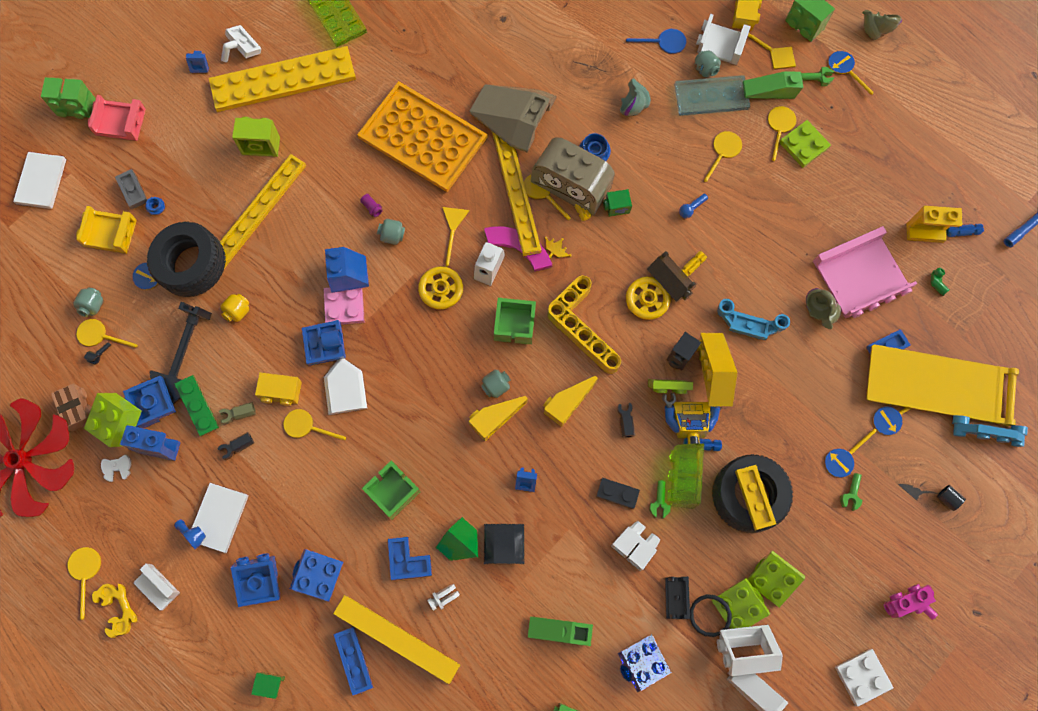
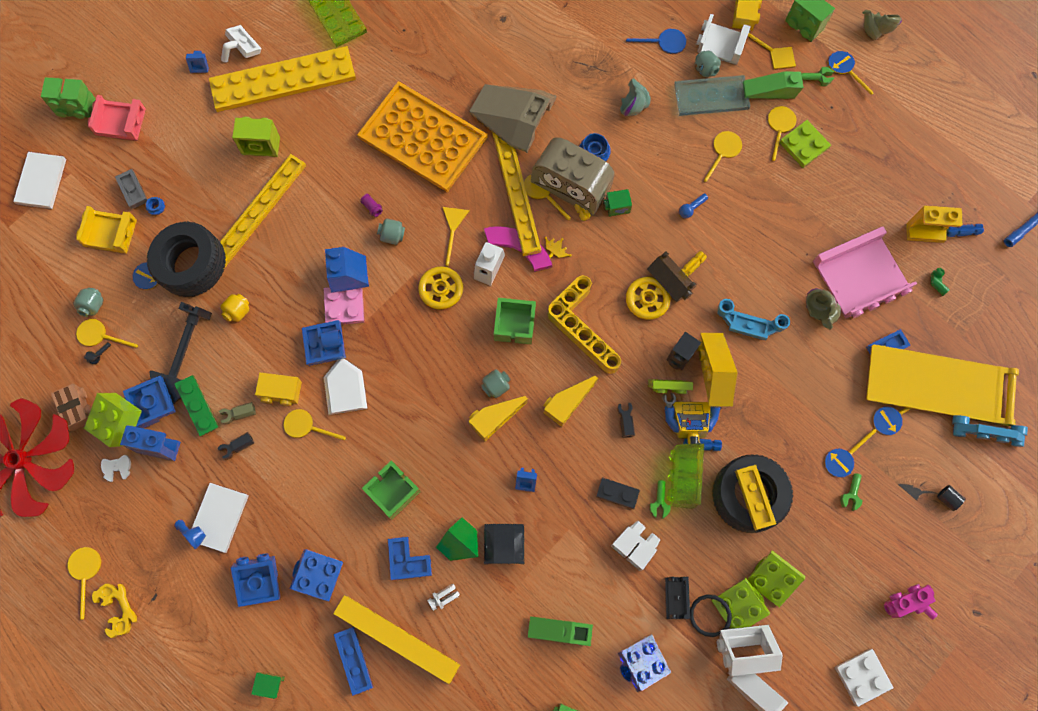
white panel [134,564,180,610] -> none

